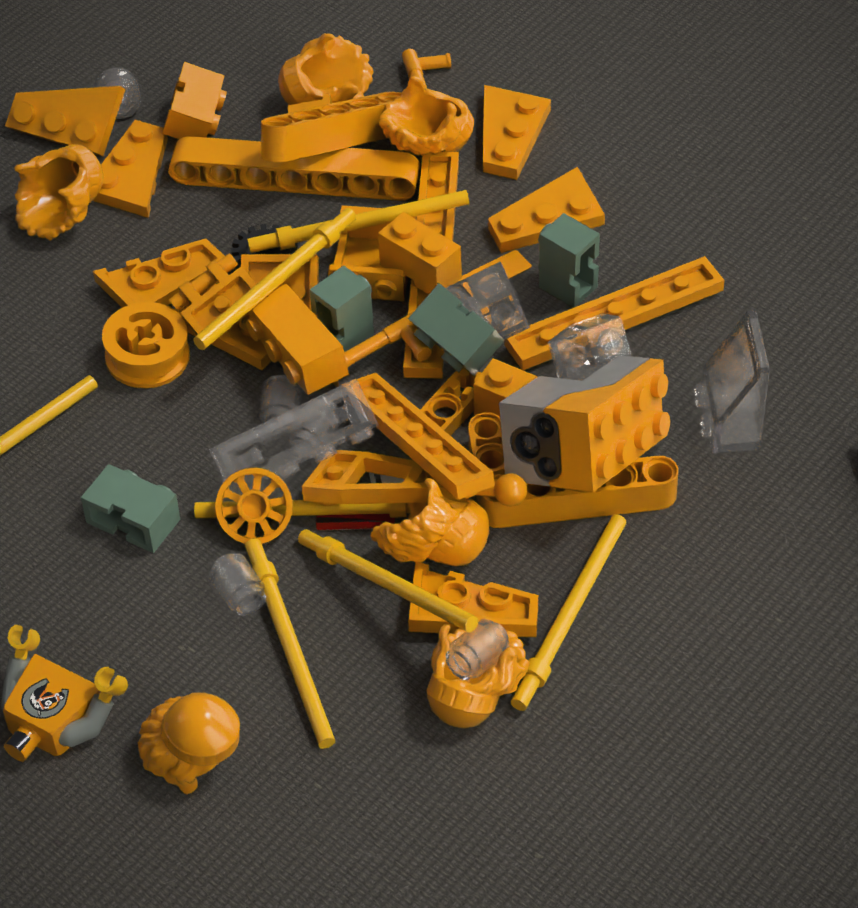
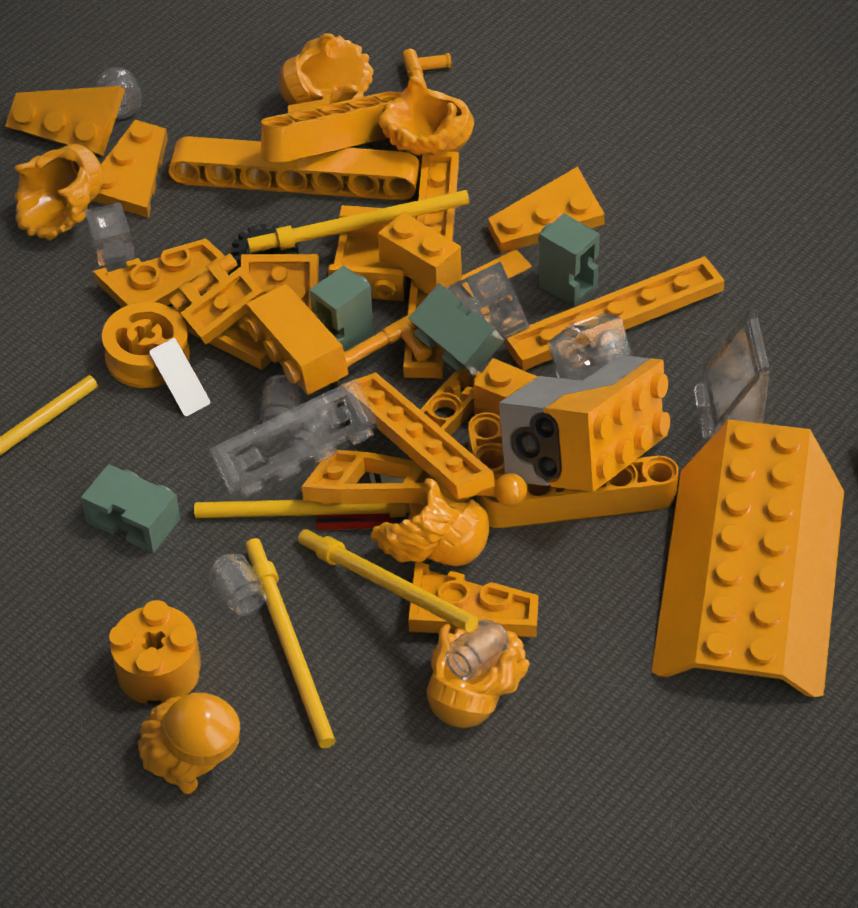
torso [1,625,128,762] -> none
light orange brick [162,62,227,139] -> none
yellow bar [193,208,356,350] -> none
light orange wheel [215,467,293,544] -> none
light orange wing [483,85,551,180] -> none
yellow bar [511,514,627,711] -> none
none -> clear brick [84,202,135,267]
none -> light orange brick [109,600,201,704]
none -> white sticker [149,338,210,416]
none -> light orange piece [651,419,844,697]

